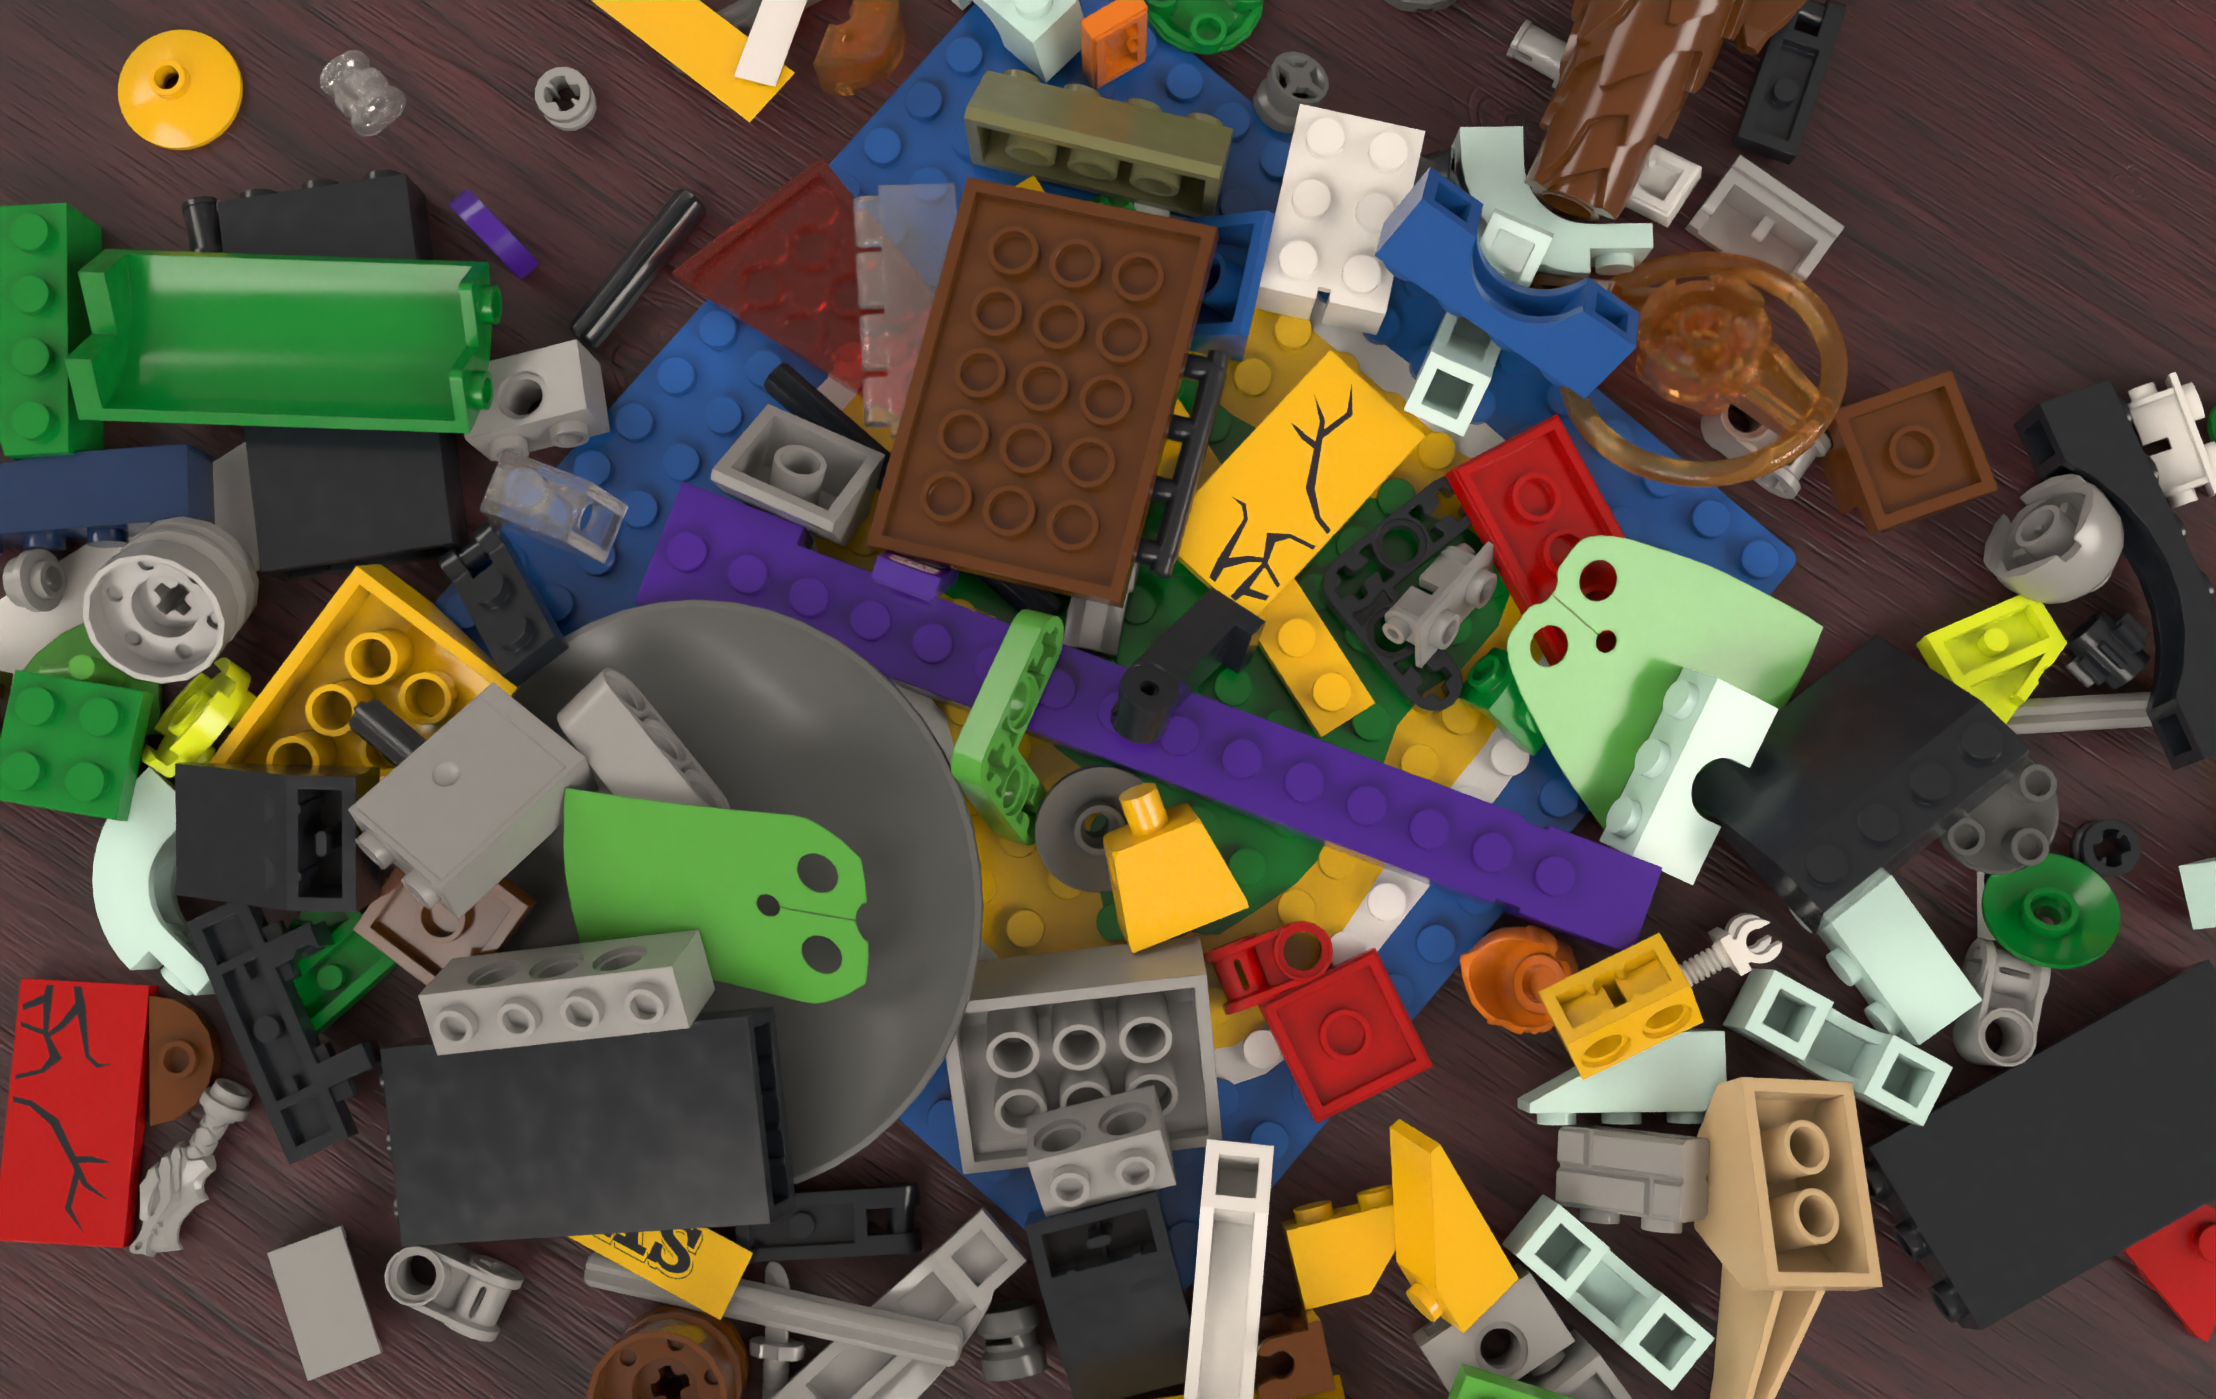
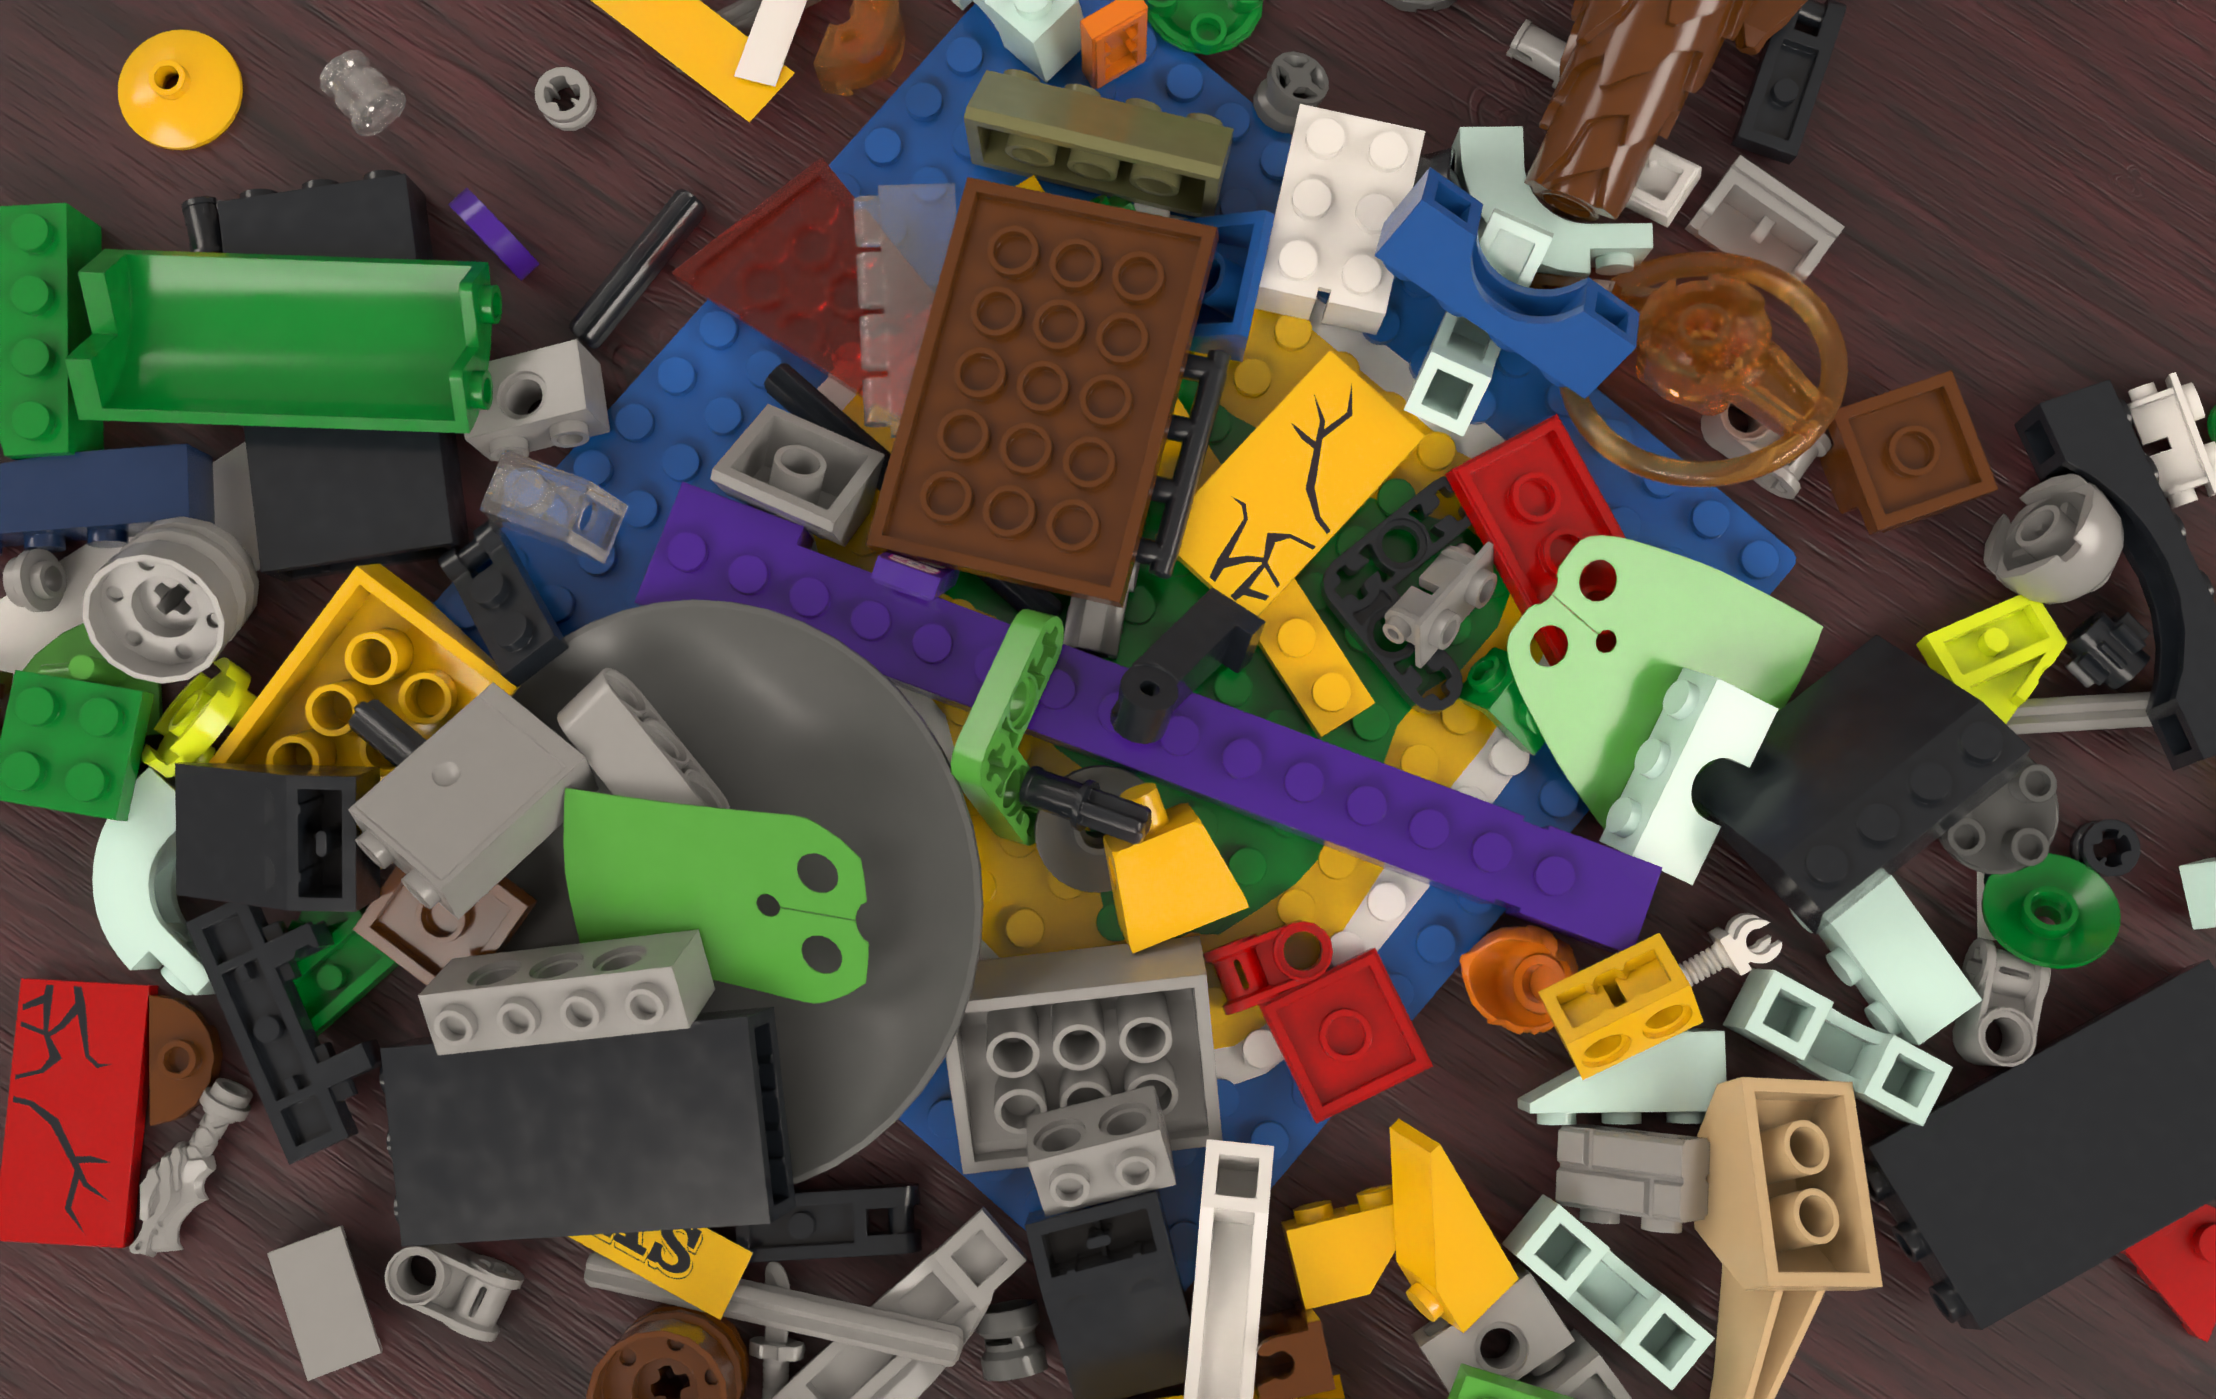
none -> black axle [1019,765,1152,845]

